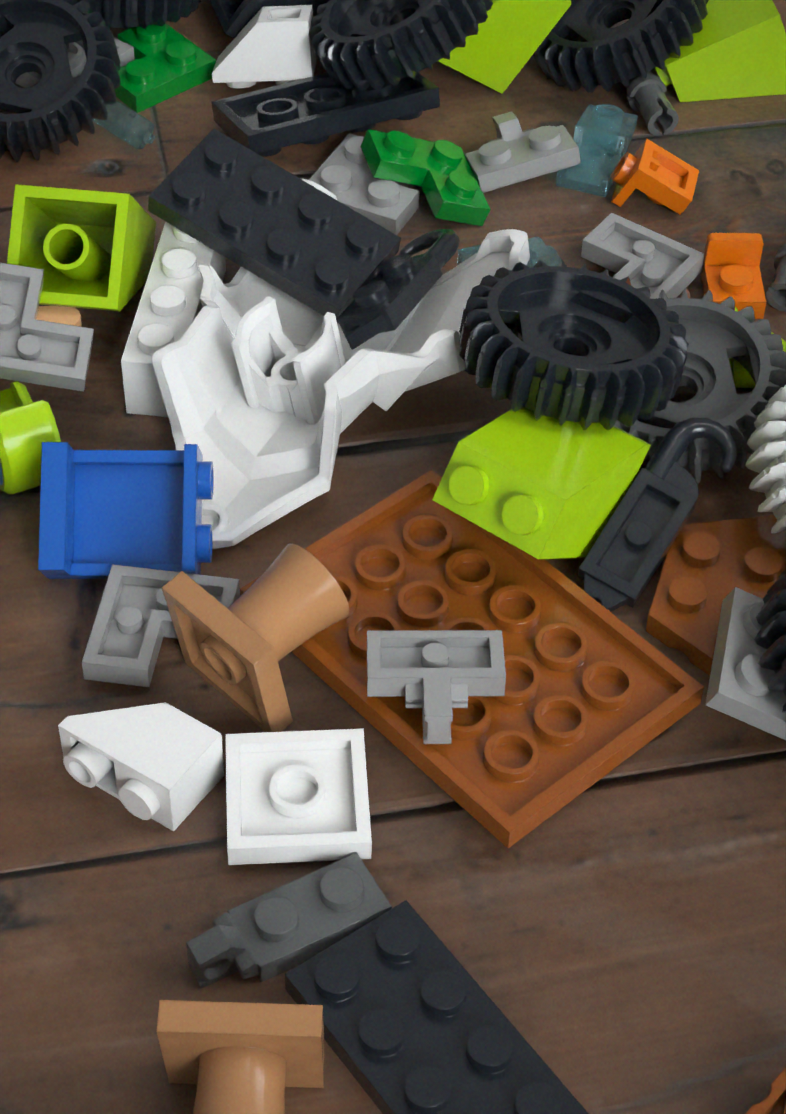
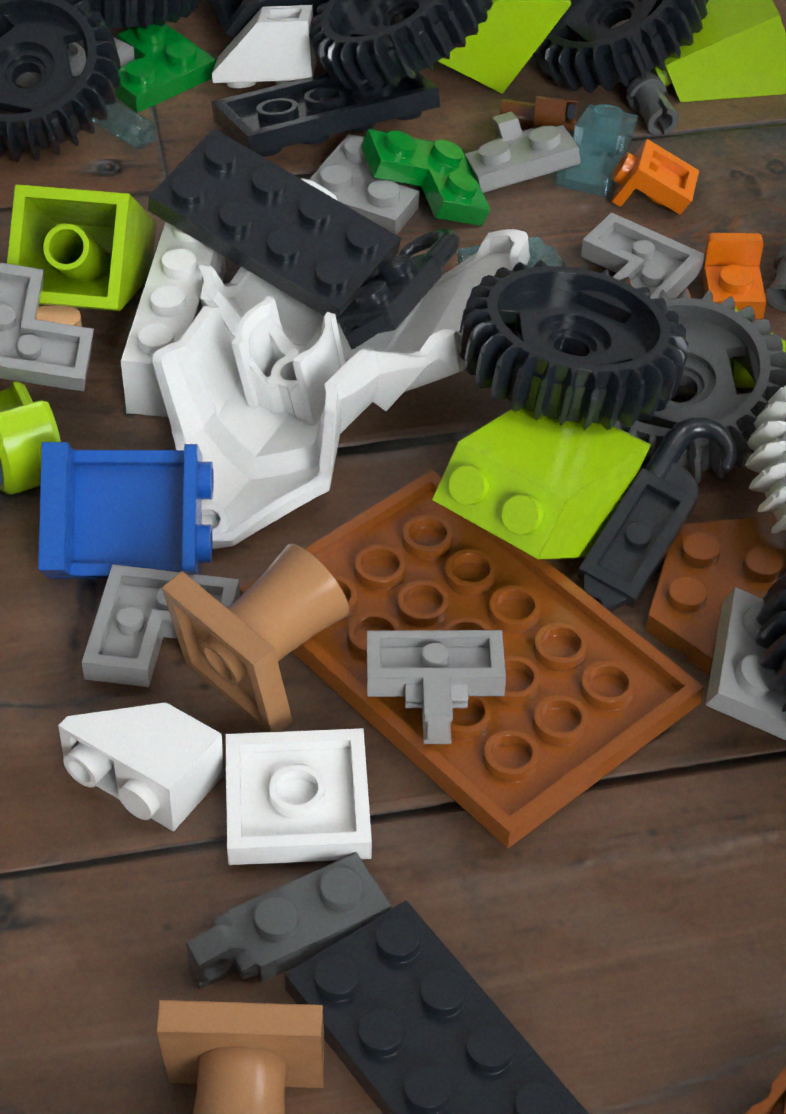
none -> reddish brown piece [500,96,578,137]

